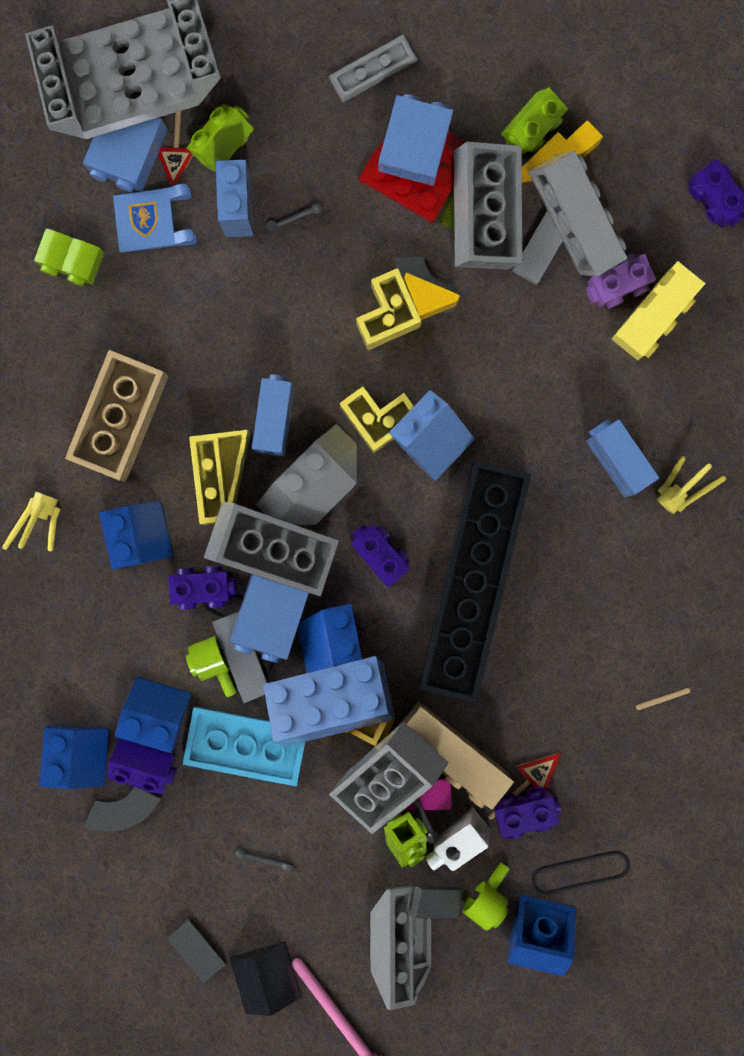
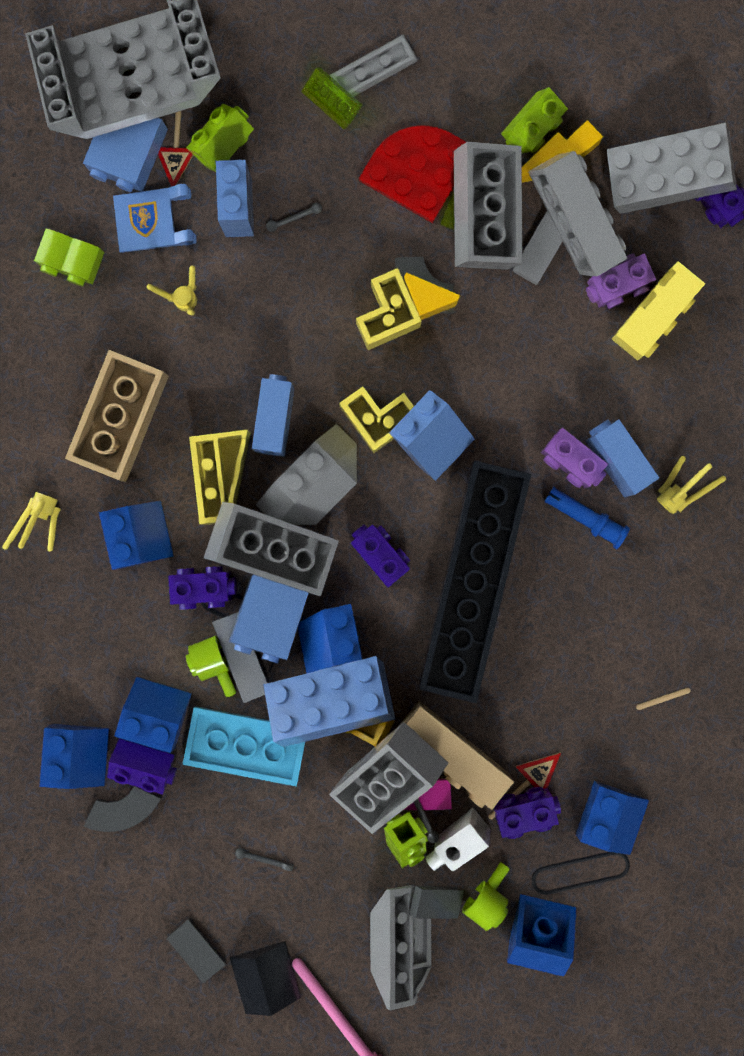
medium blue brick [378,94,453,186] -> none
none -> light yellow plant [147,265,197,316]
none -> clear neon green tile [301,67,363,129]
none -> medium lavender brick [540,428,608,488]
none -> blue pin [544,486,630,550]
none -> blue slope [576,781,649,855]
none -> light grey brick [607,123,737,213]

